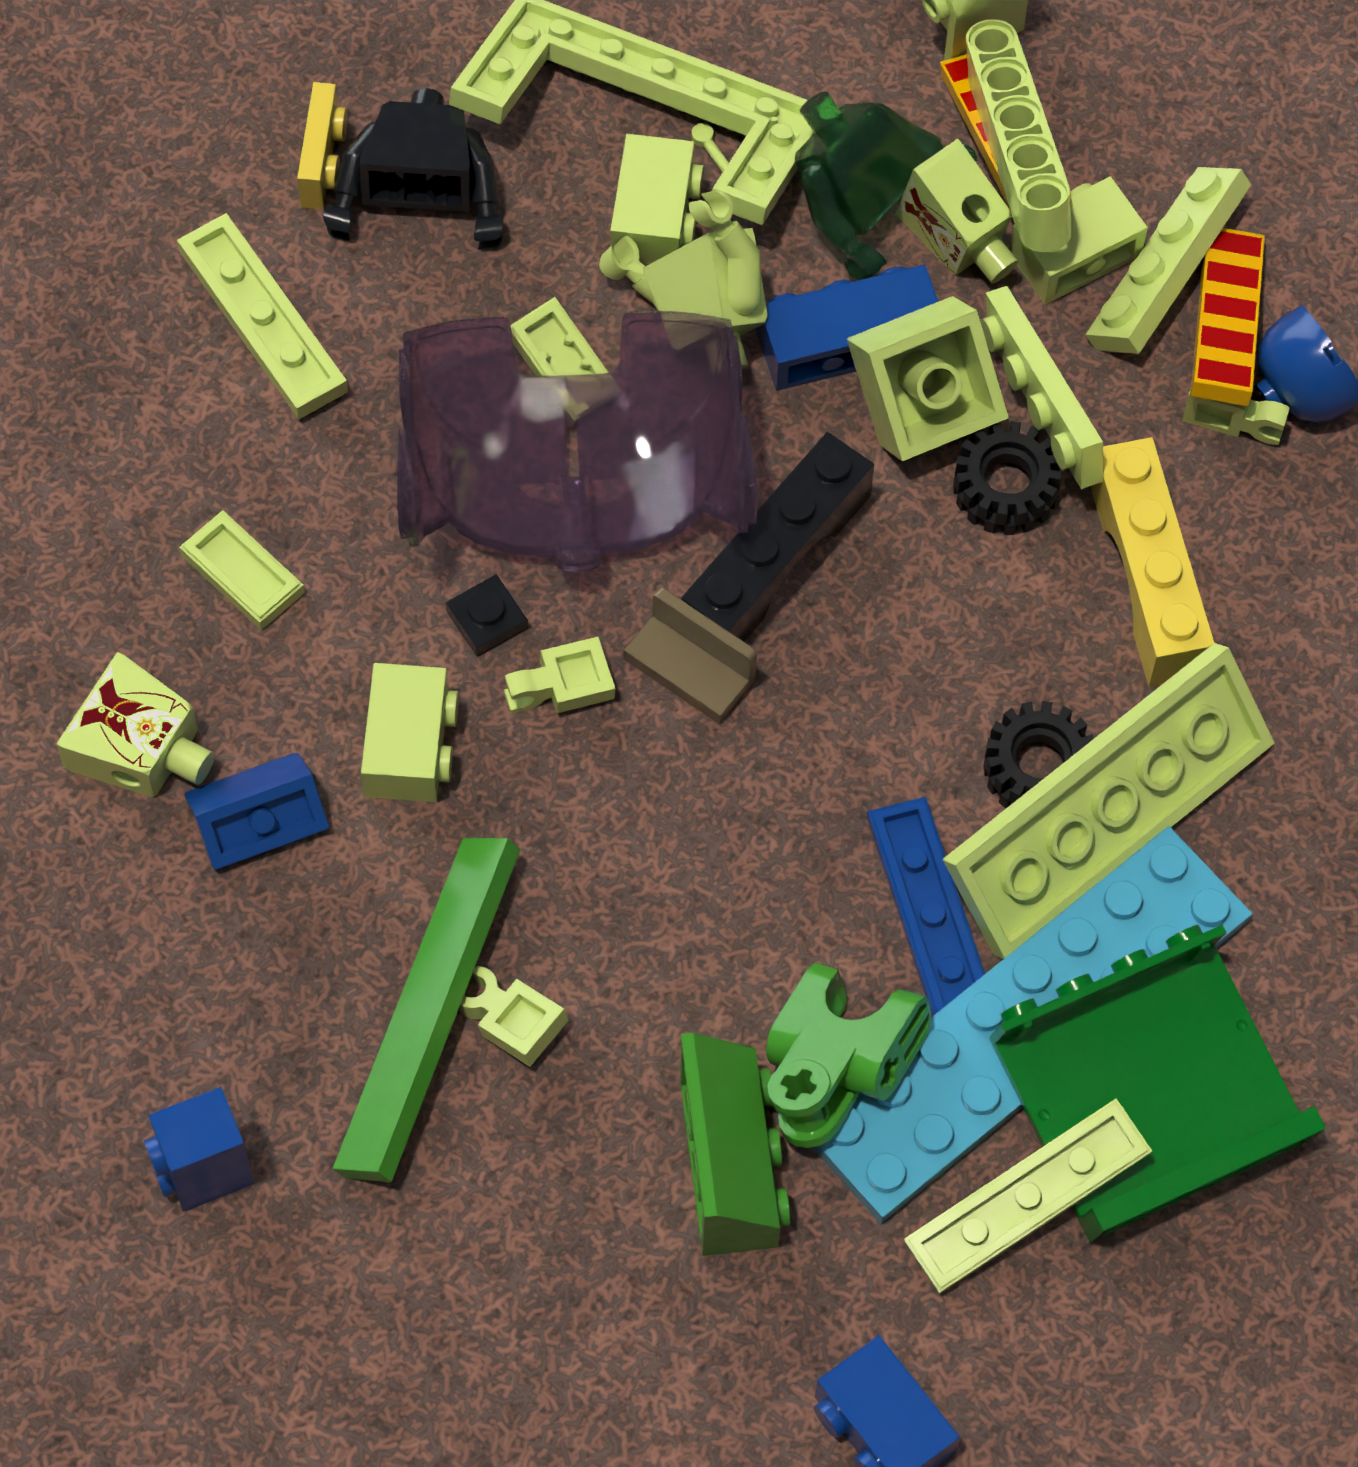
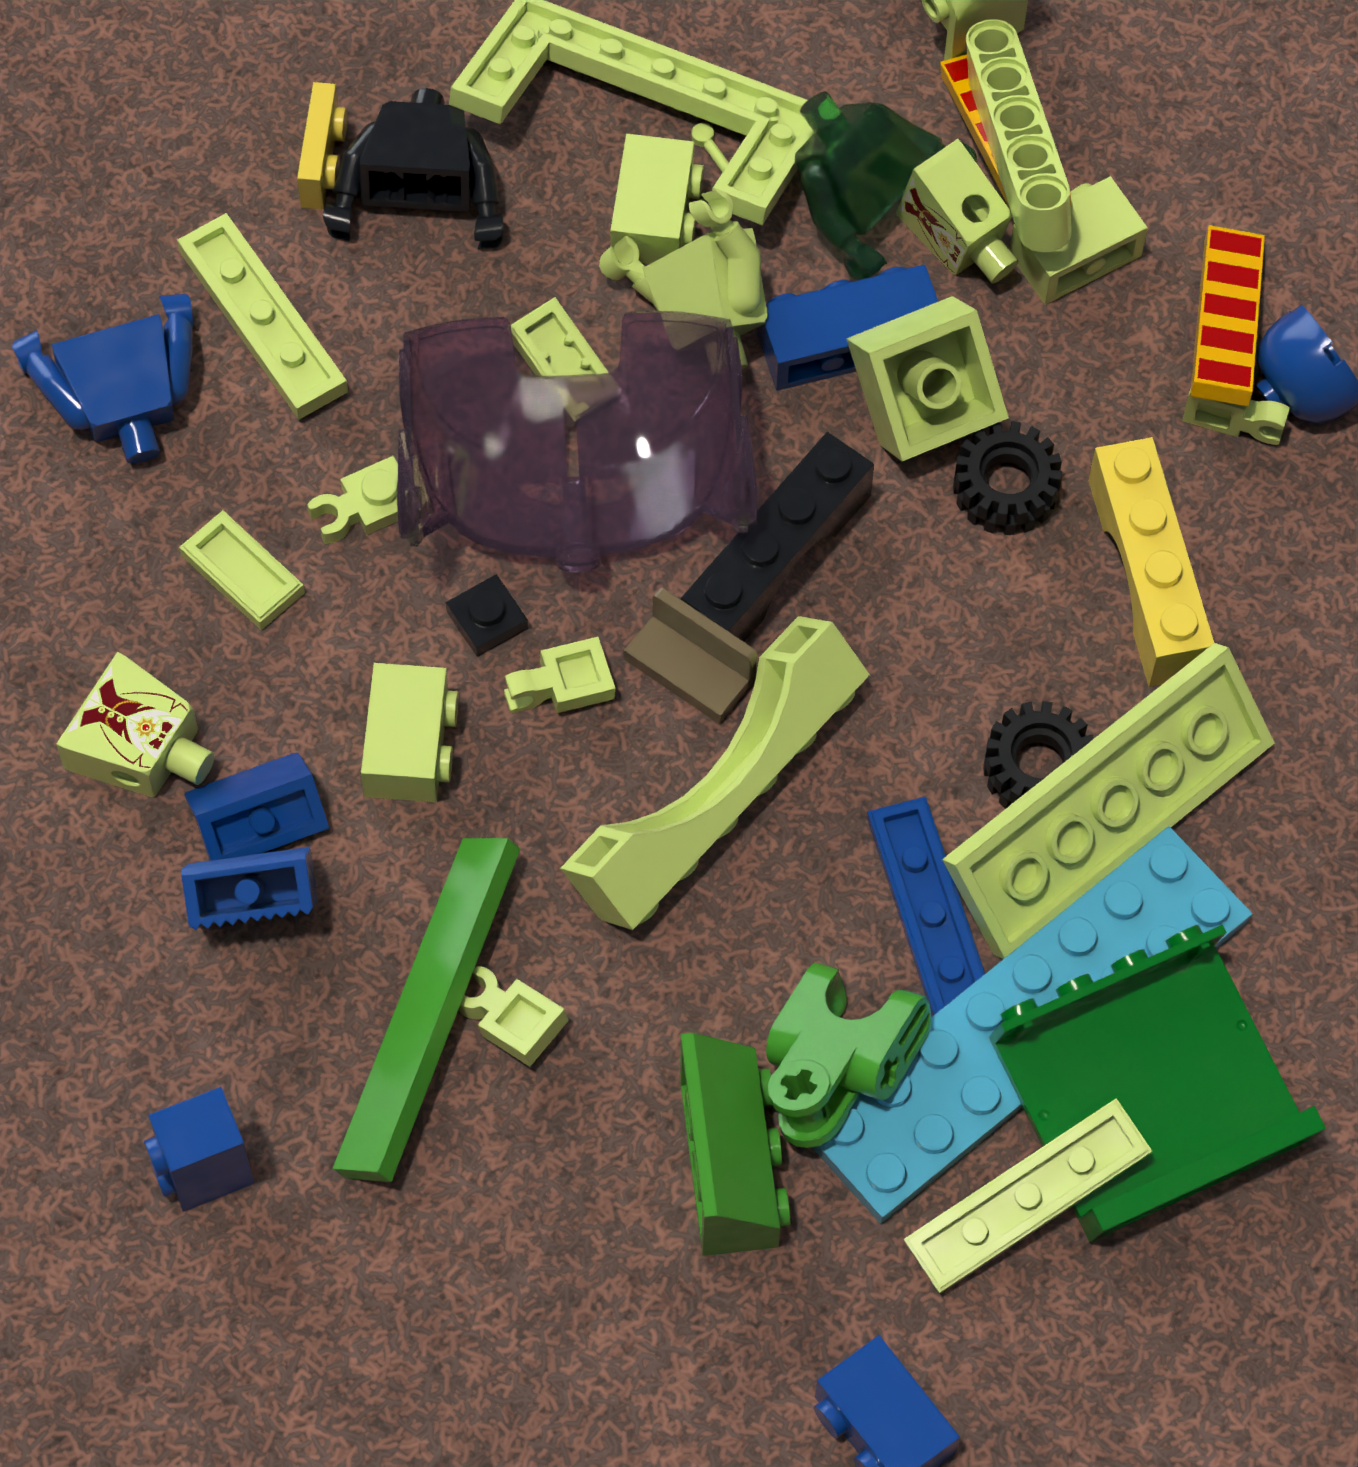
yellowish green plate [980,286,1103,489] -> none
yellowish green plate [1085,167,1251,354] -> none
none -> blue torso [12,294,194,464]
none -> blue brick [181,847,318,930]
none -> yellowish green plate [307,456,420,544]
none -> yellowish green arch [560,616,870,930]

